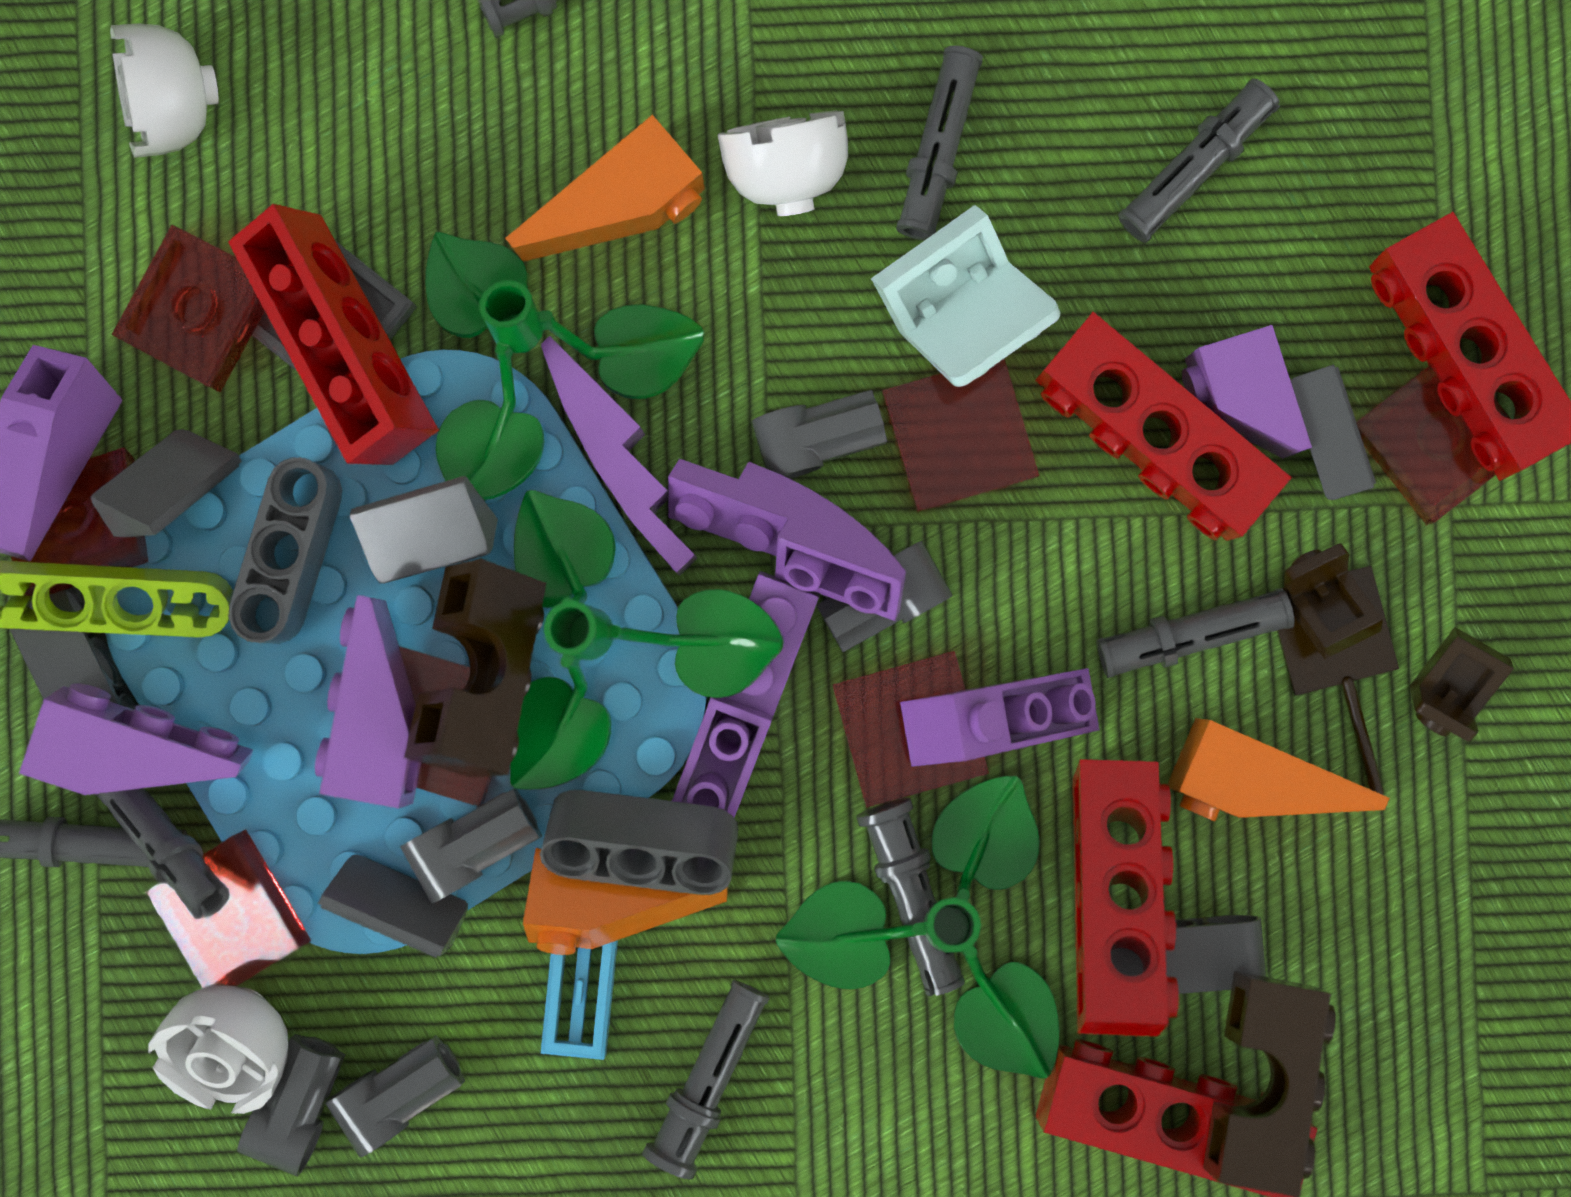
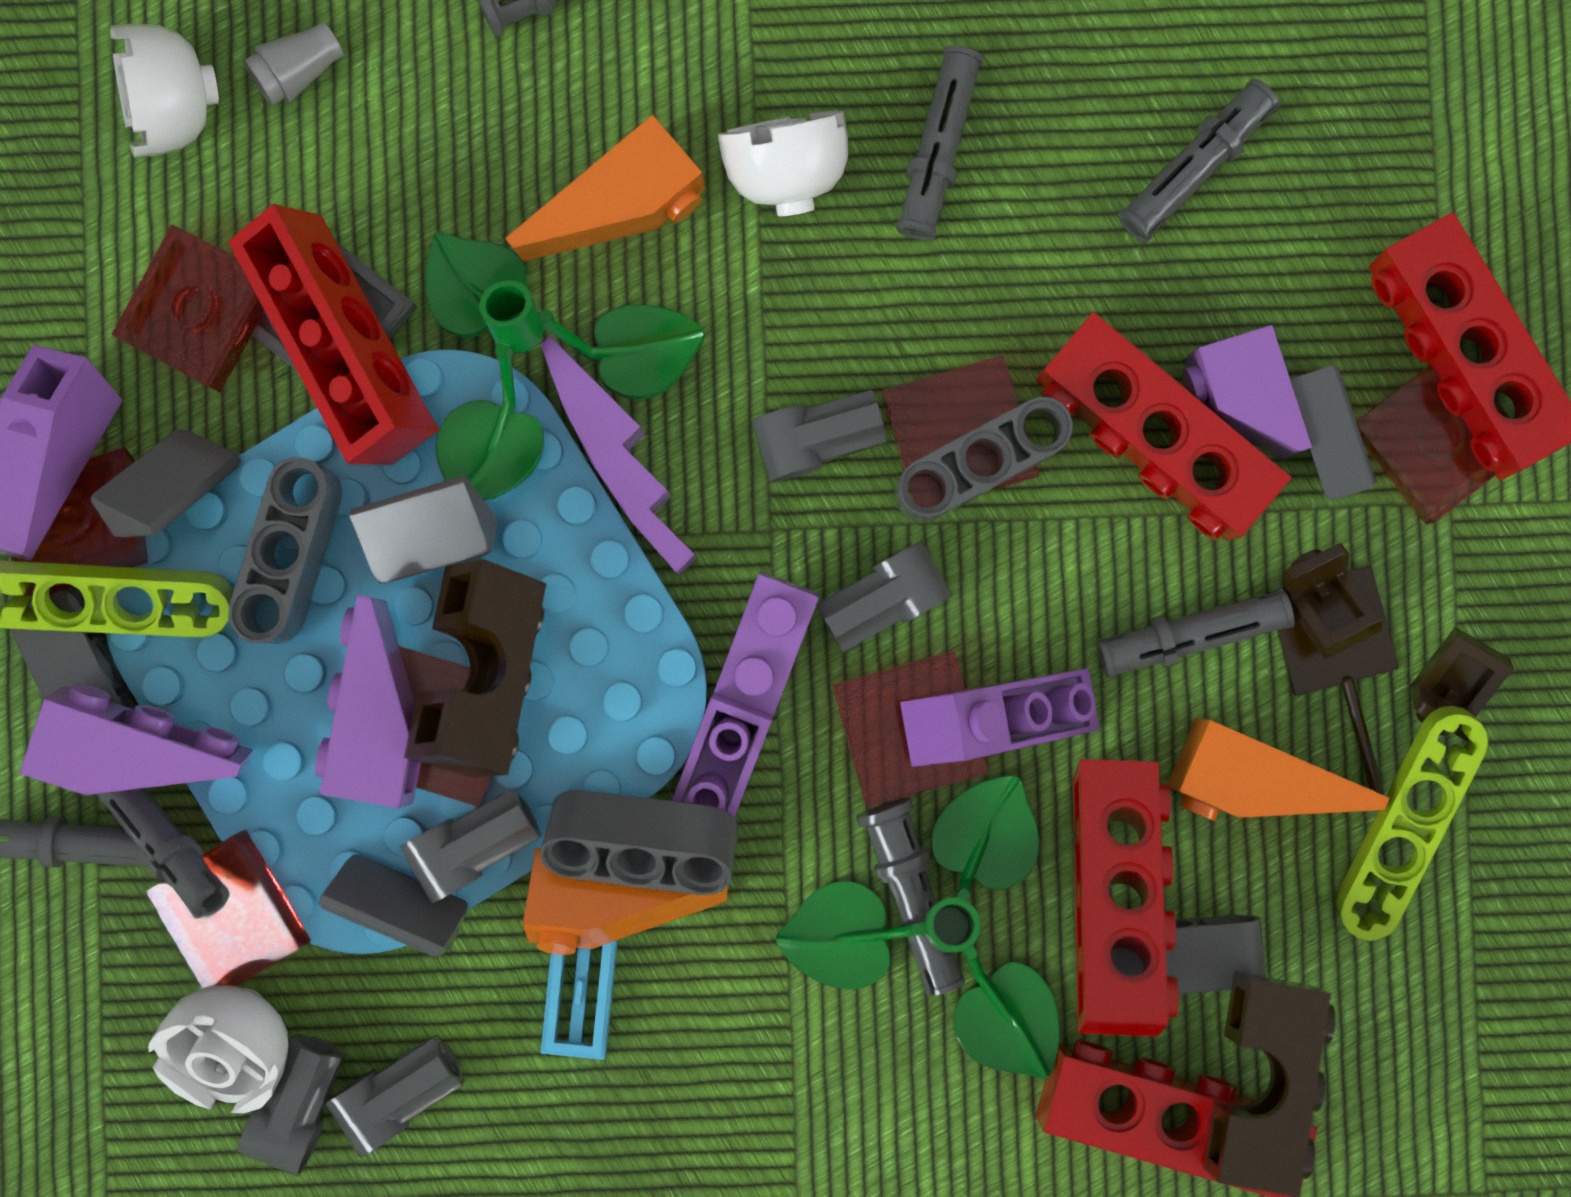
green plant [510,490,784,790] -> none
dark grey pin [642,980,770,1180] -> none
medium lavender slope [668,459,906,621] -> none
light aqua bracket [871,205,1060,387] -> none
none -> light grey cone [243,22,344,106]
none -> dark grey beam [895,397,1073,522]
none -> lime beam [1336,706,1488,941]

